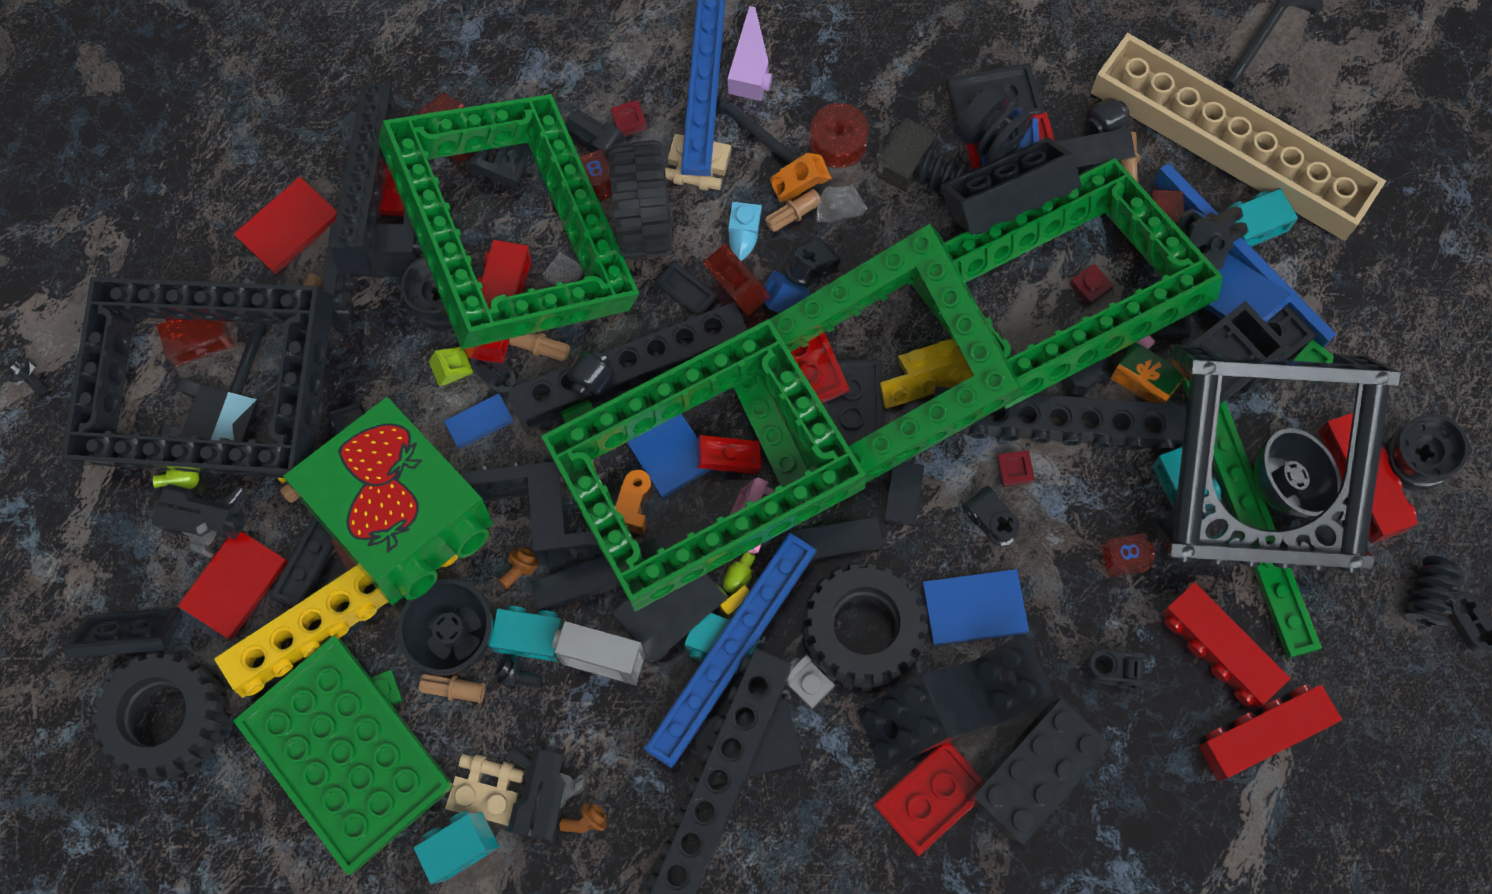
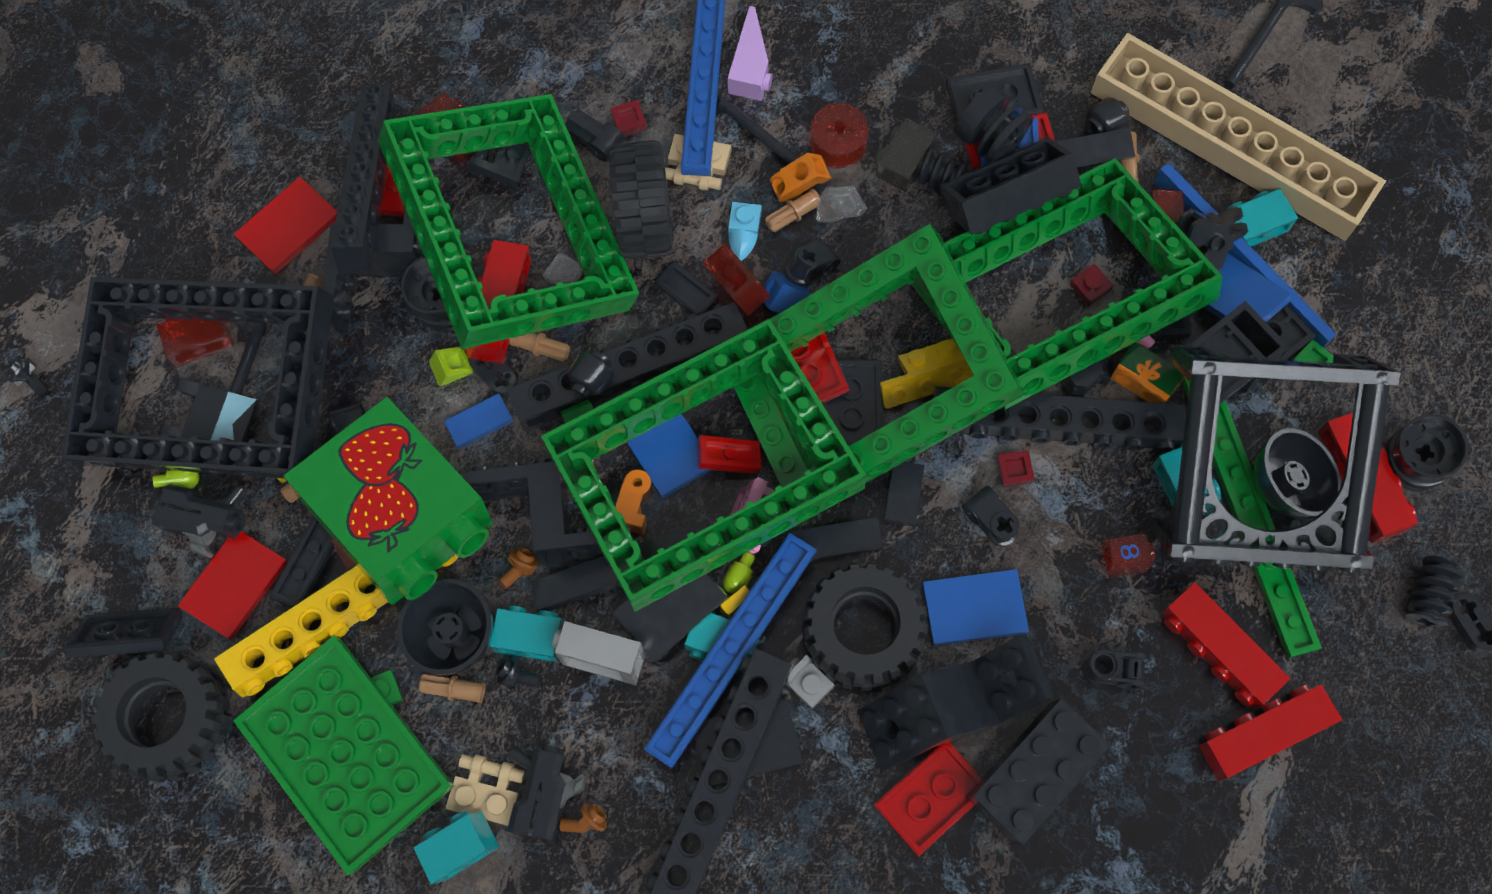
clear red brick [580,149,612,200] -> none

